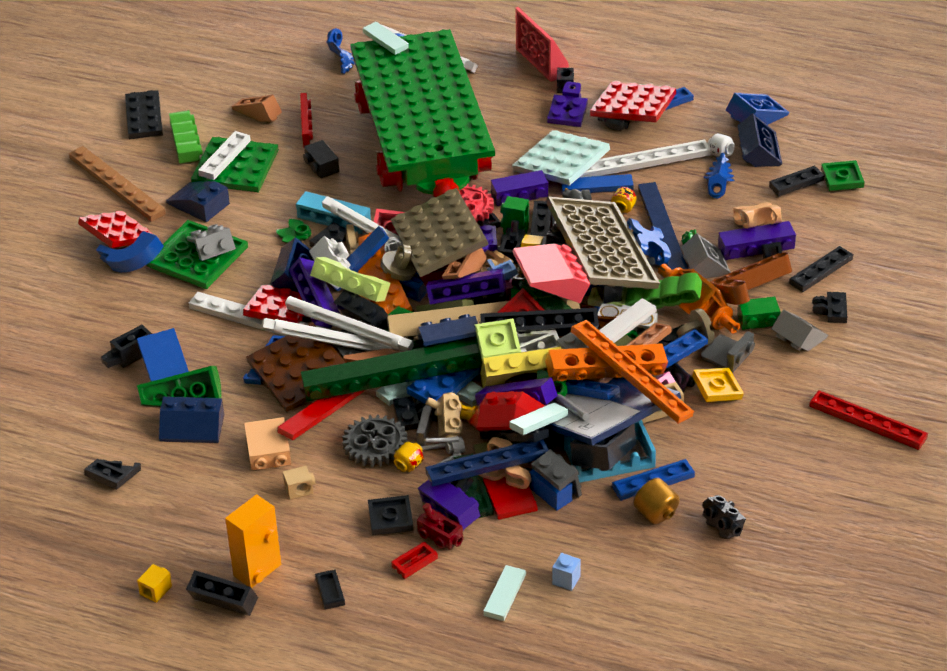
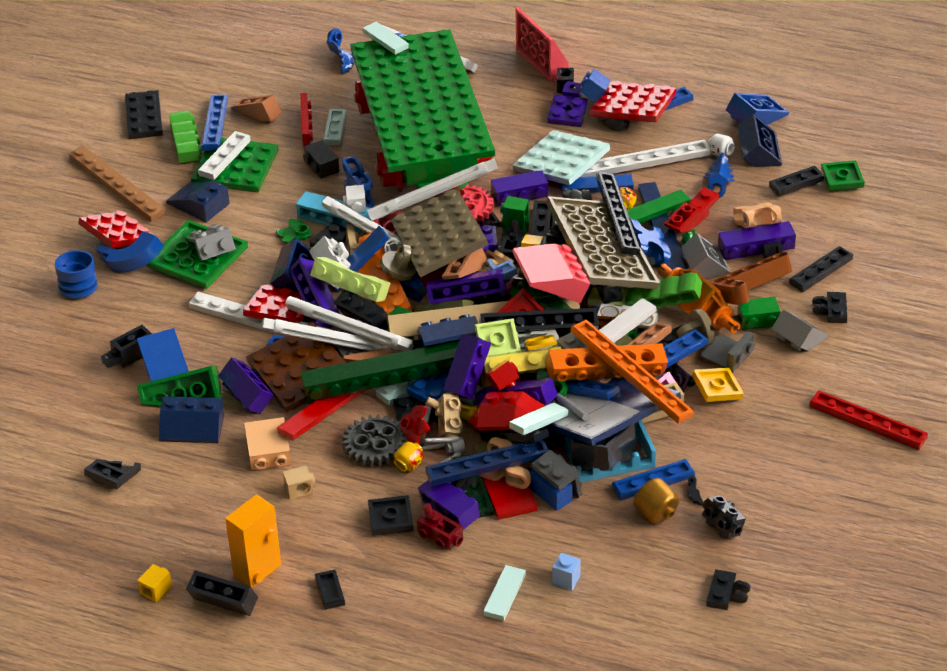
red tile [391,541,438,579] -> none
none -> blue wheel [54,250,98,299]
none -> tile [202,94,228,151]
none -> dark purple brick [218,357,274,414]
none -> light aqua tile [323,109,347,146]
none -> blue piece [342,156,374,208]
none -> white brick [343,185,366,213]
none -> white piece [367,159,498,221]
none -> red plate [400,405,430,444]
none -> dark purple brick [443,334,491,400]
none -> red brick [485,360,519,391]
none -> yellow piece [524,335,557,351]
none -> blue brick [579,68,610,103]
none -> black tile [595,172,641,256]
none -> green tile [627,190,691,223]
none -> red slope [664,187,719,233]
none -> black piece [687,475,703,505]
none -> black hinge [706,569,751,610]

